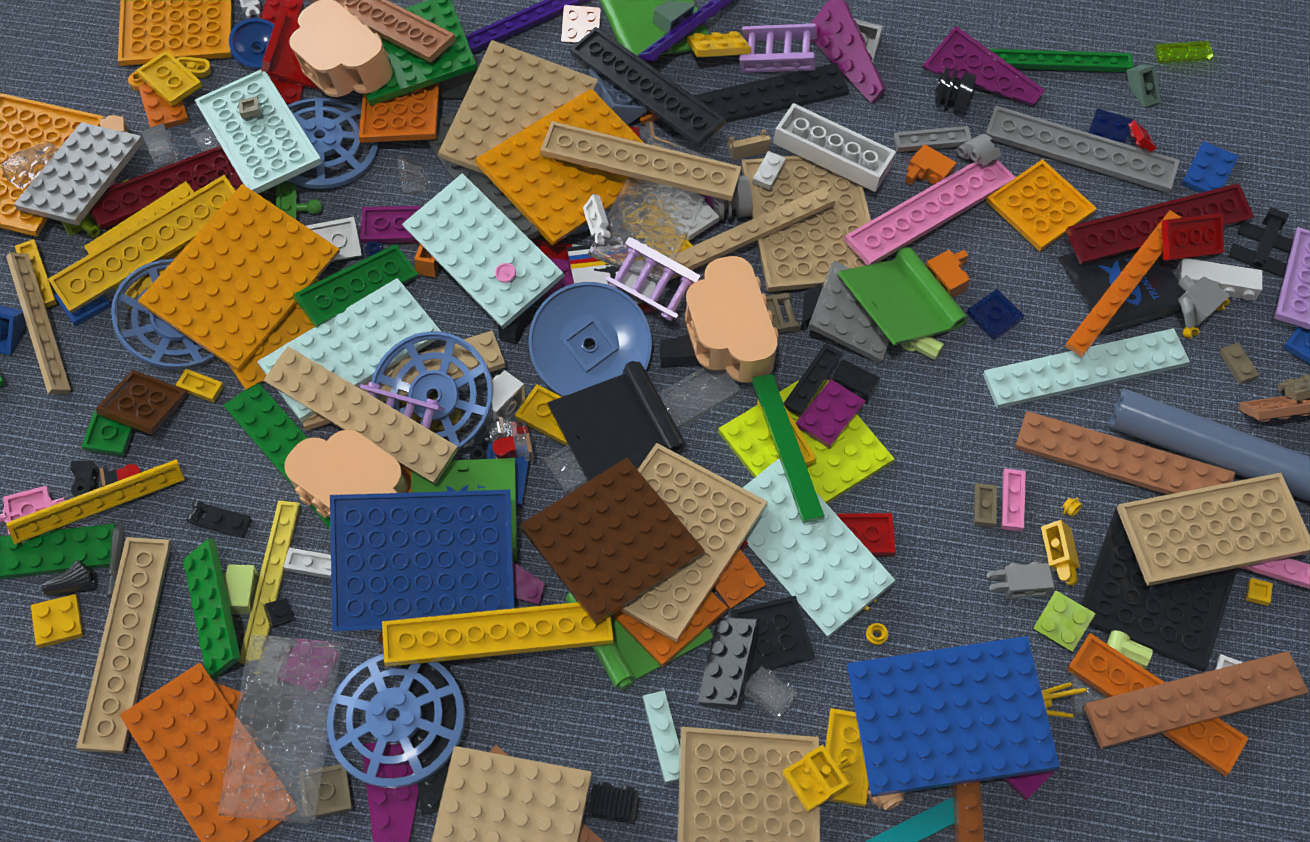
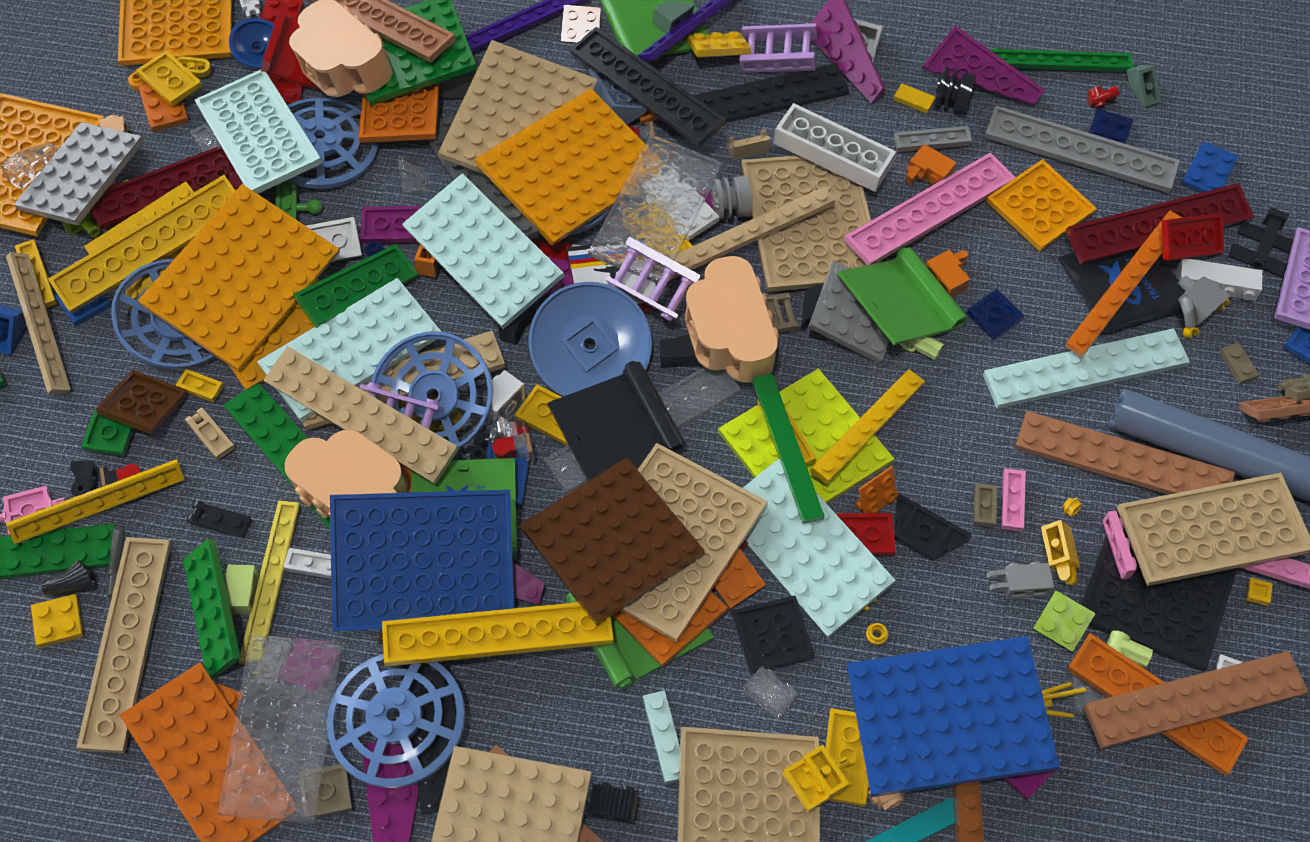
clear brick [141,123,180,170] -> none
dark tan plate [238,96,261,119] -> none
black plate [263,598,293,627] -> none
bright pink piece [495,263,516,283] -> none
tan plate [540,121,741,201] -> none
white plate [583,194,610,245] -> none
plate [697,618,760,708] -> none
white plate [752,151,786,190] -> none
black plate [784,344,843,417] -> none
magenta plate [796,379,865,449] -> none
black brick [832,359,880,404] -> none
light grey cylinder [957,134,1002,165] -> none
red plate [1129,120,1157,152] -> none
clear neon green plate [1154,41,1213,63] -> none
none -> tan plate [184,407,235,461]
none -> yellow plate [810,369,925,484]
none -> orange hinge [855,466,898,513]
none -> yellow tile [893,83,935,114]
none -> black wing [895,494,972,561]
none -> red plate [1087,86,1120,108]
none -> bright pink plate [1103,511,1137,580]

